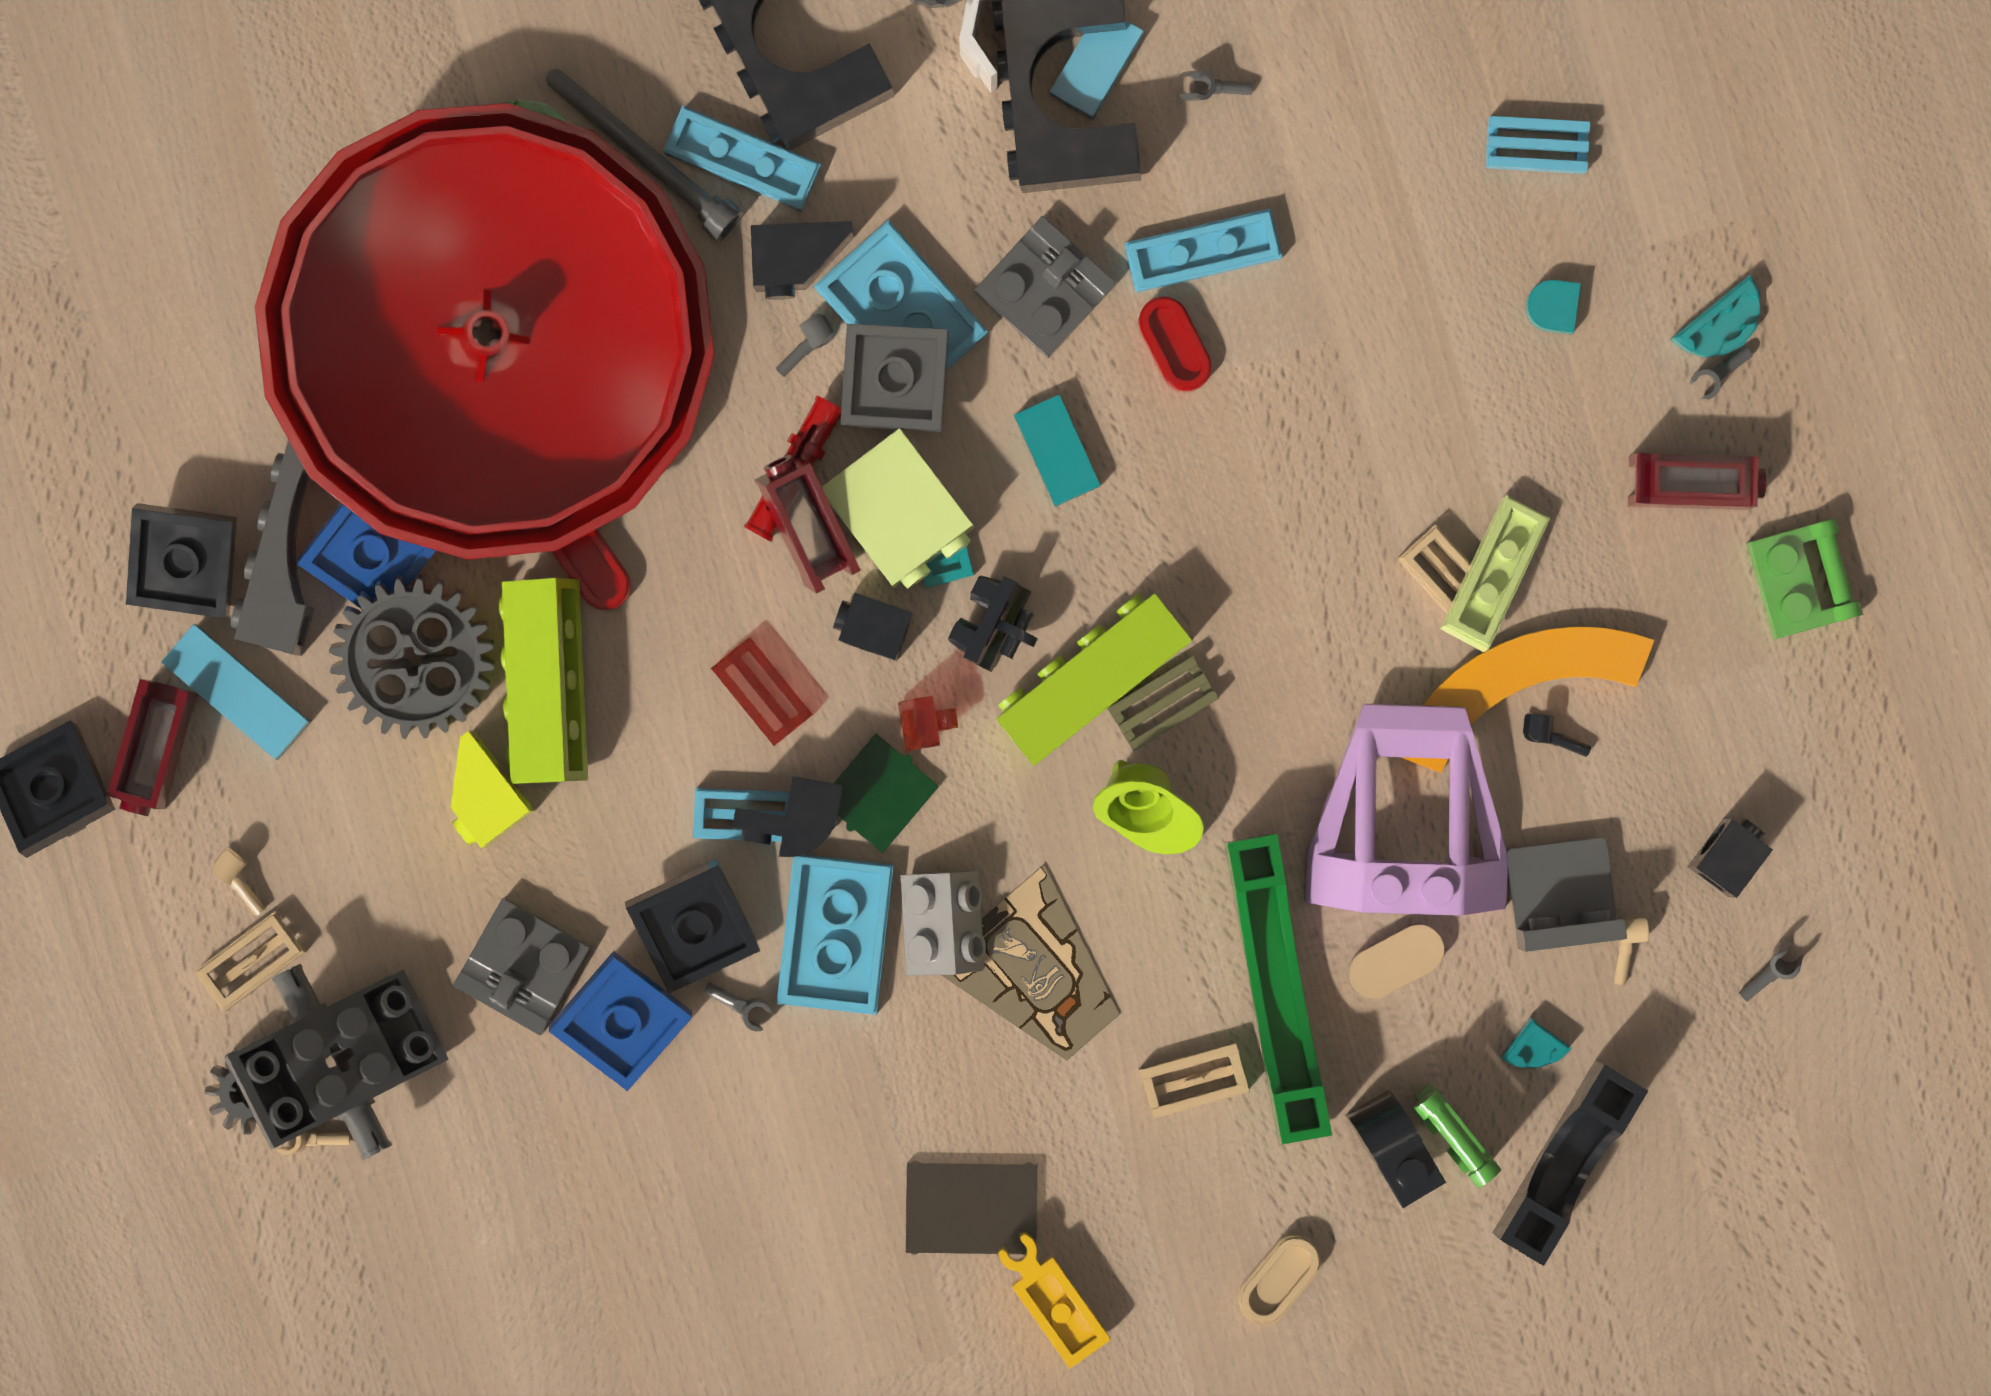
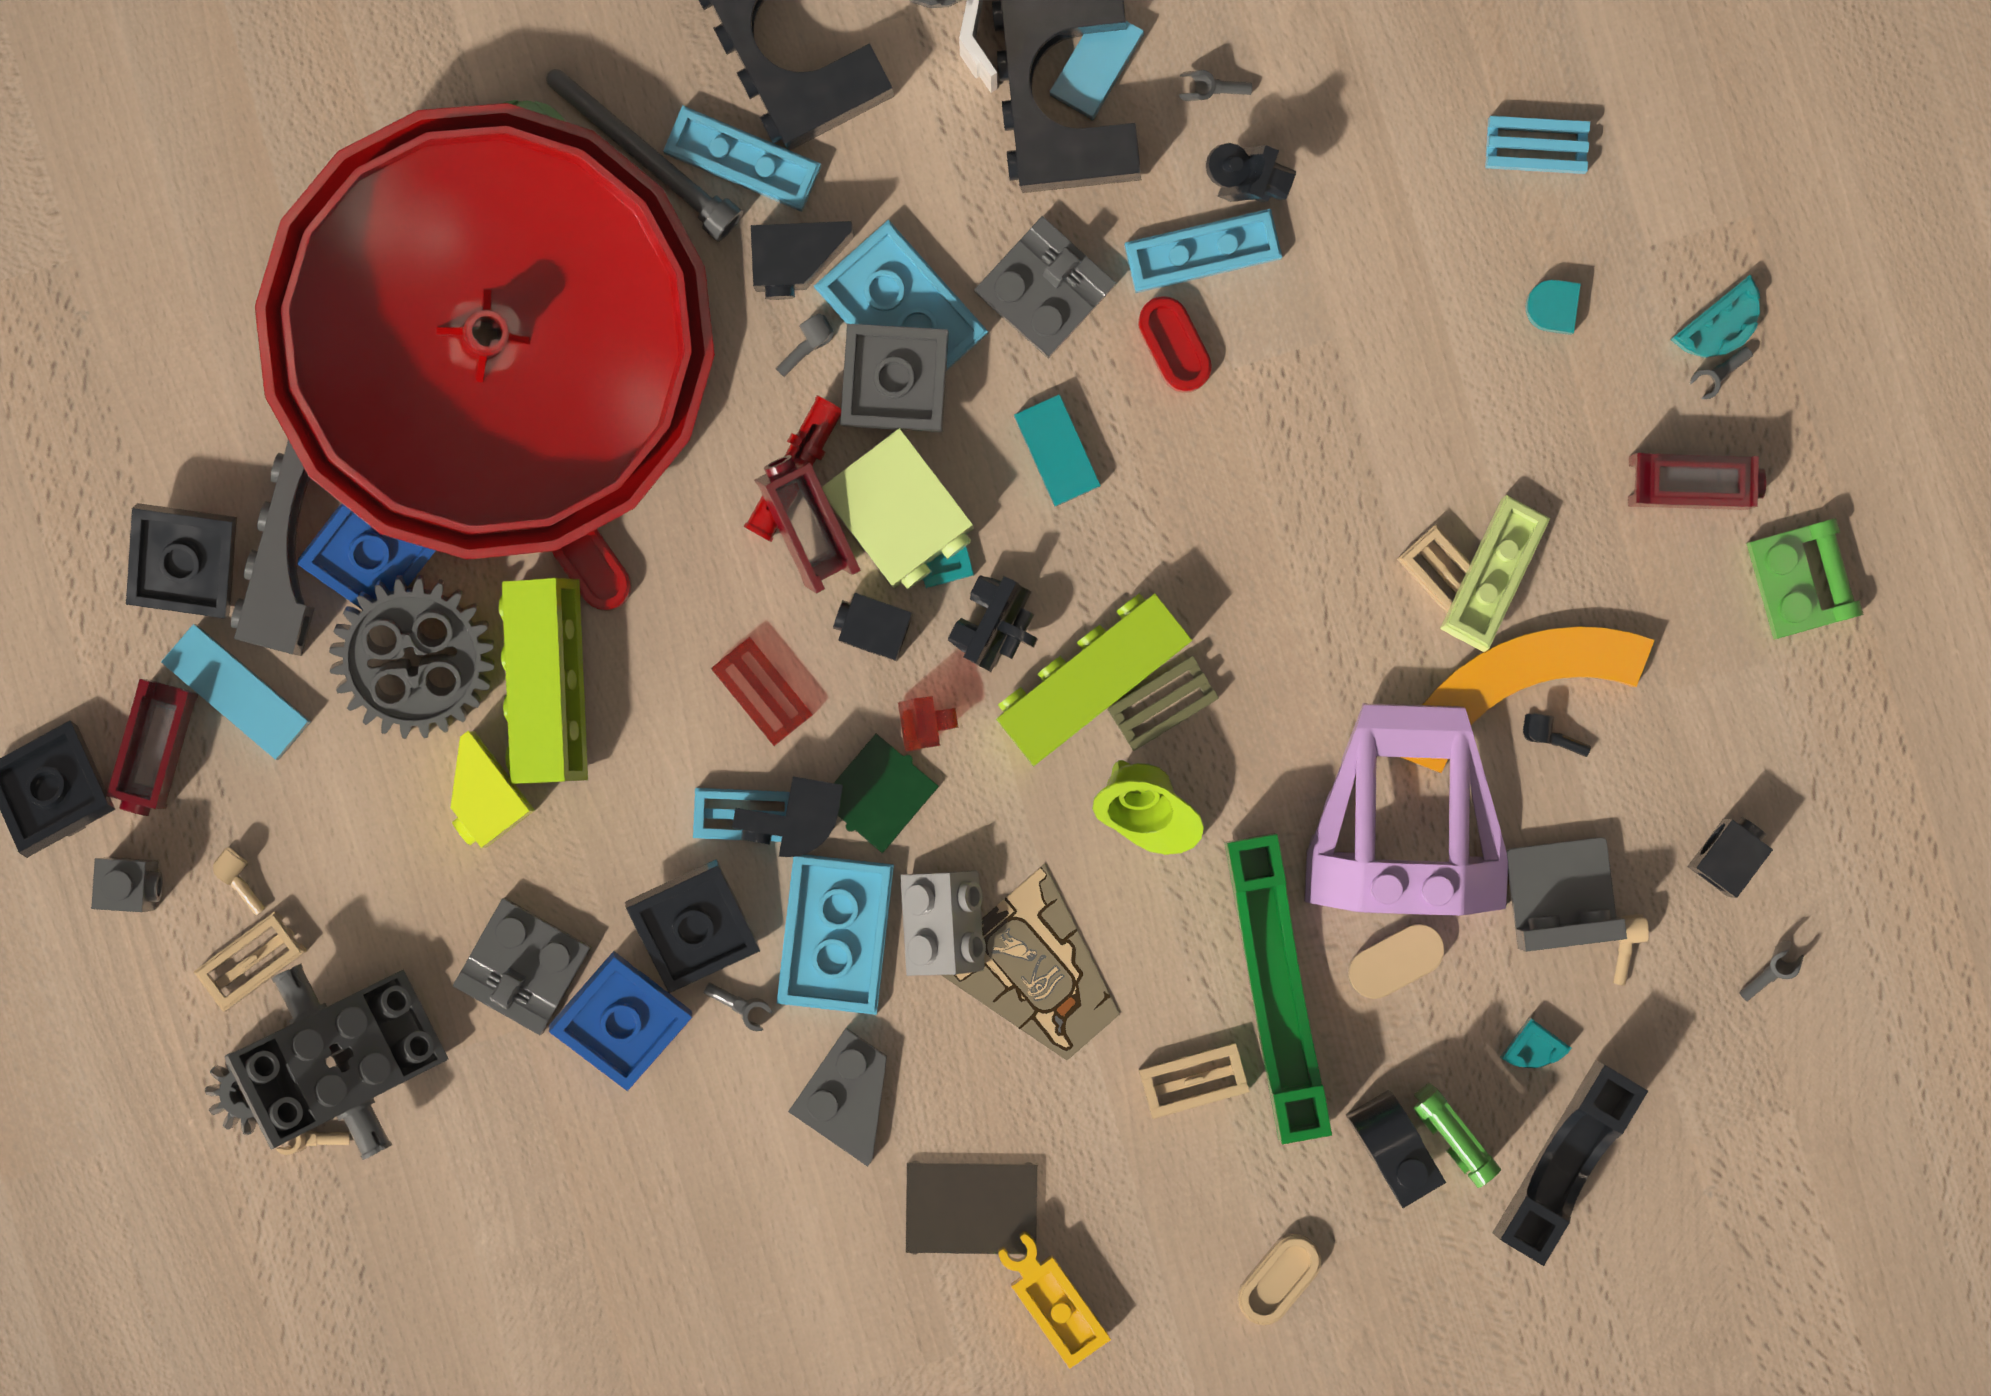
none -> dark grey brick [91,857,163,913]
none -> dark grey wing [788,1028,887,1167]
none -> black hips [1206,143,1296,202]

